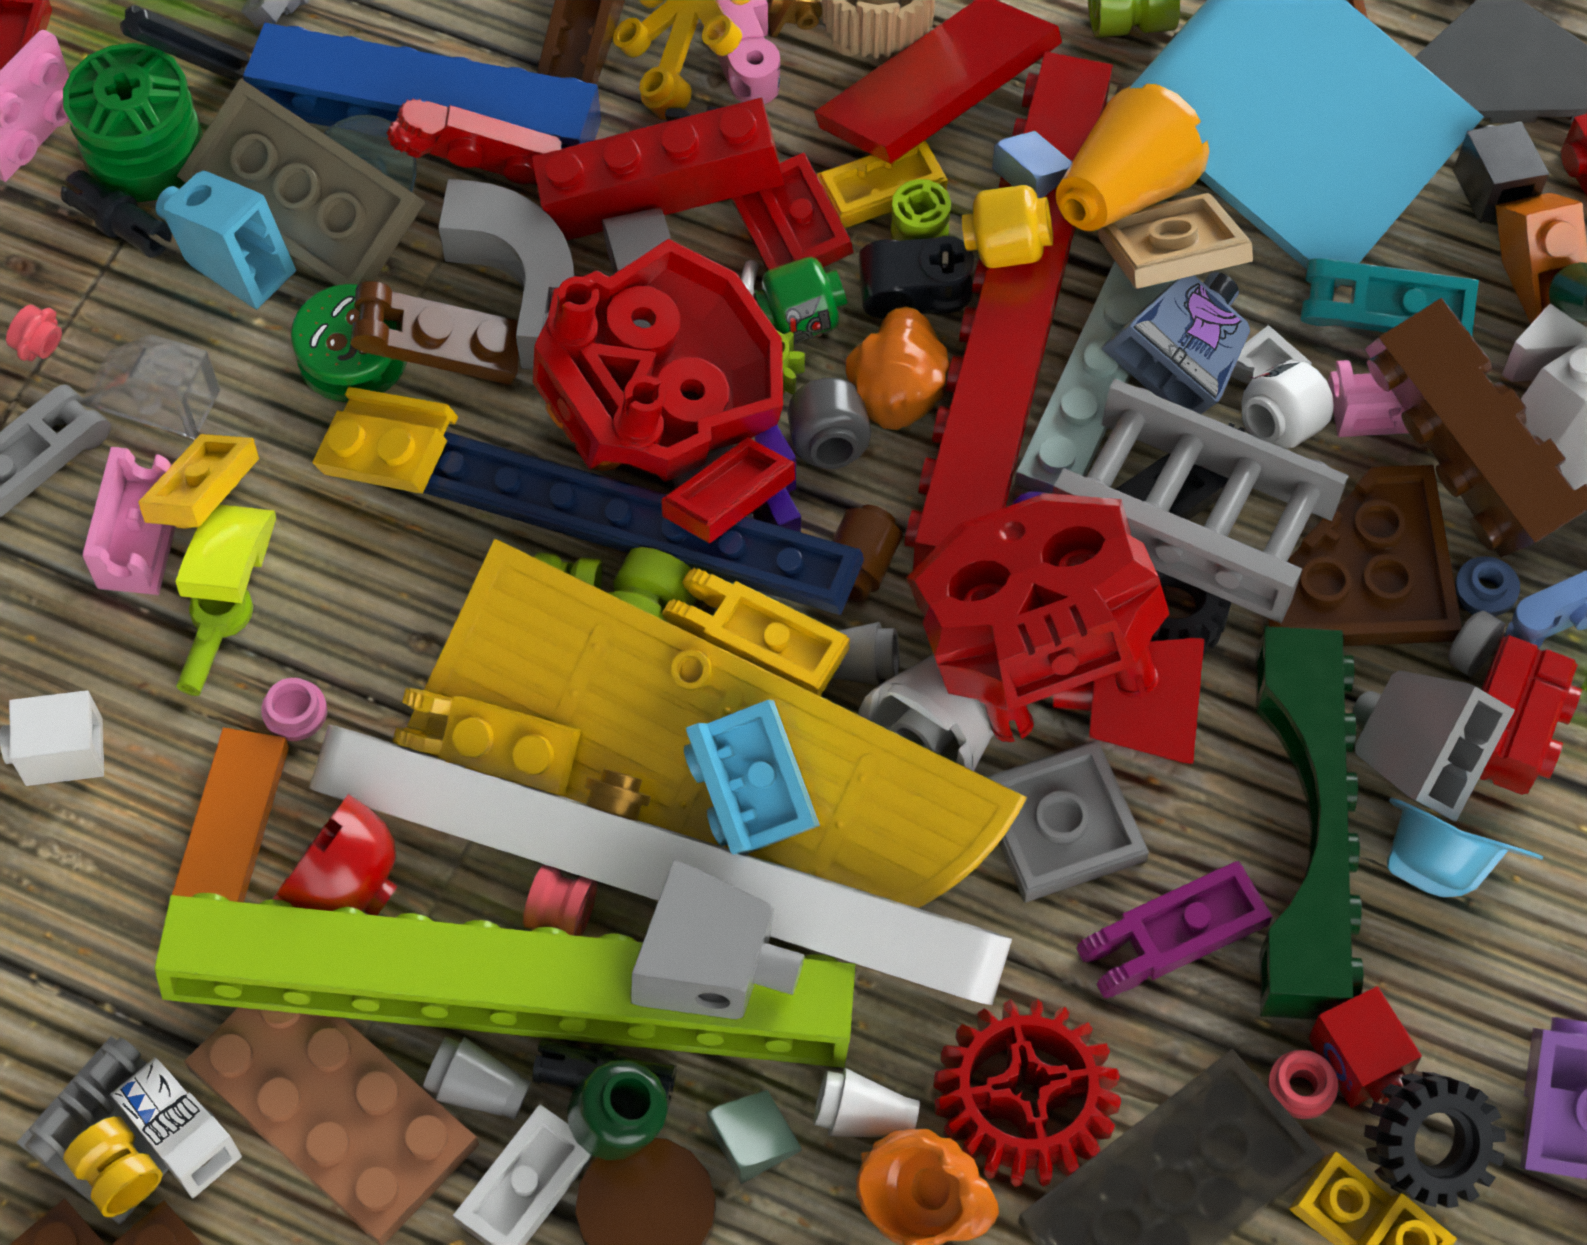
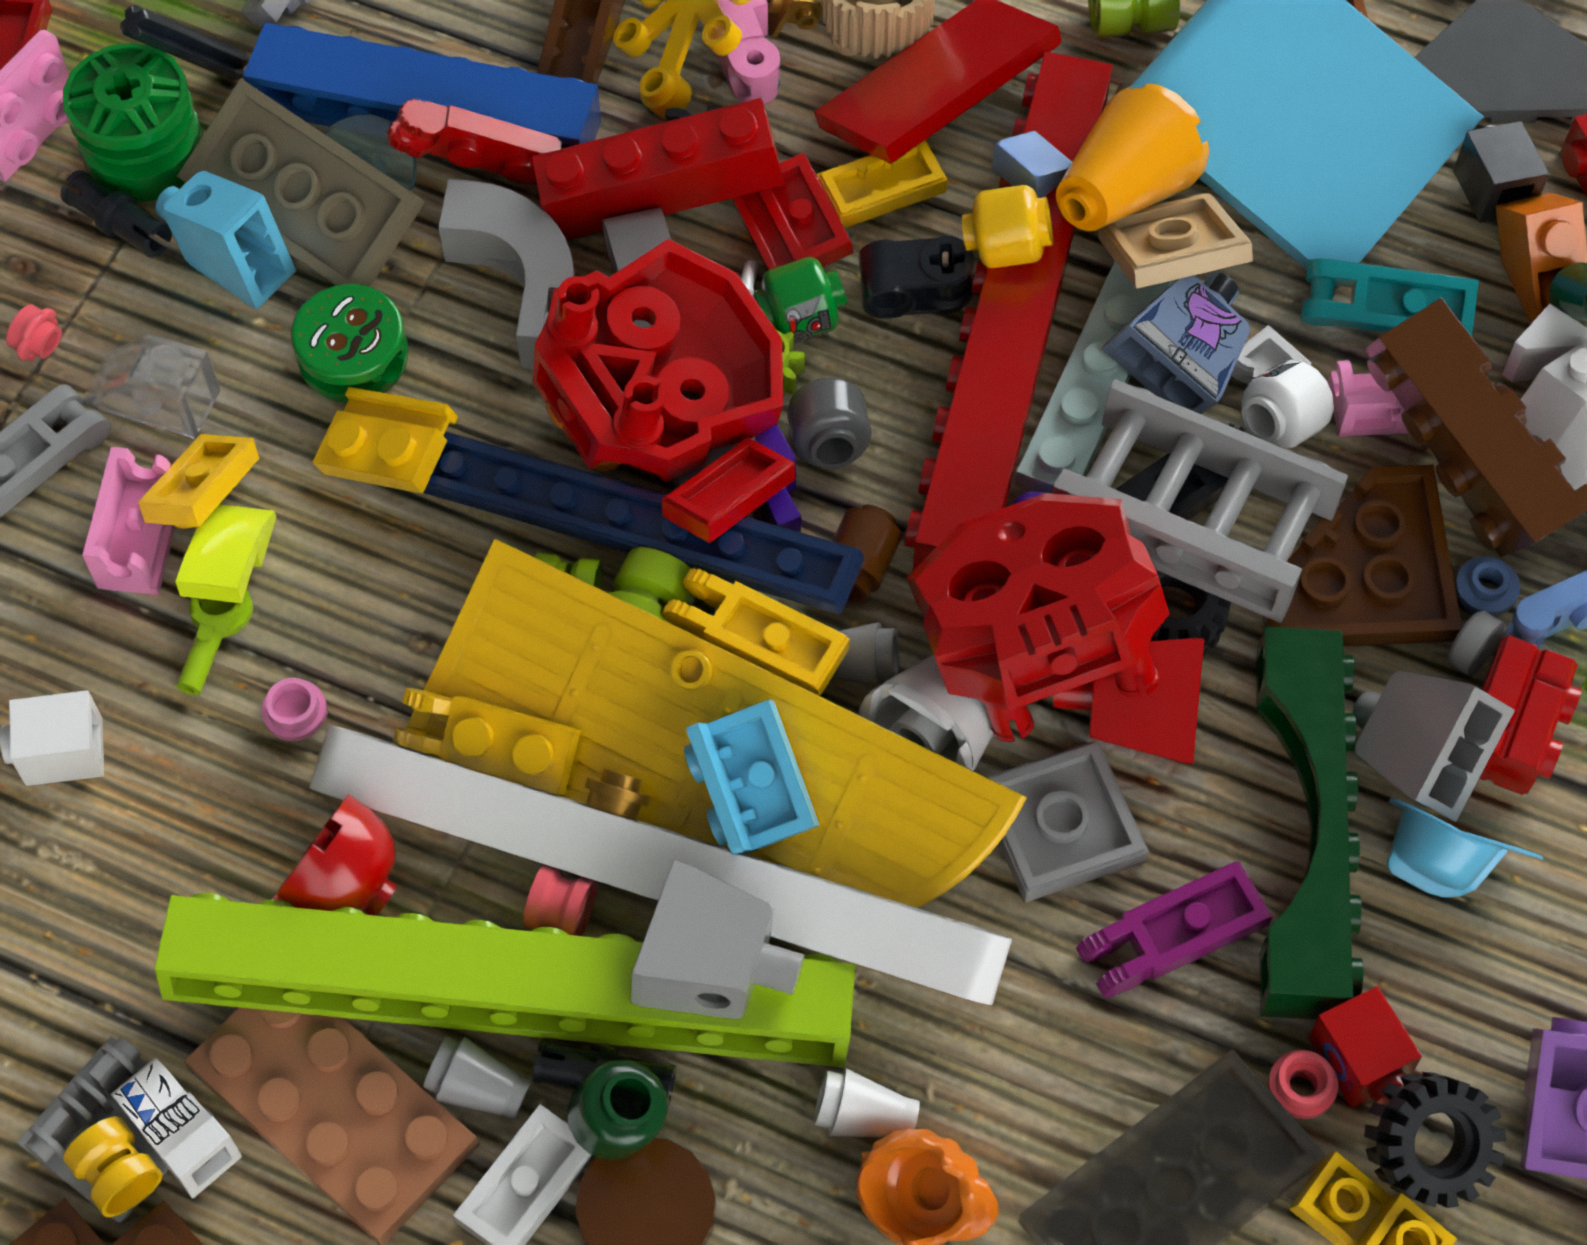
orange tile [172,727,289,902] -> none
reddish brown plate [351,281,519,385] -> none
sand green slope [706,1090,802,1184] -> none
orange hair [846,307,950,430] -> none
lime wheel [890,179,951,241] -> none
red gear [933,999,1121,1187] -> none

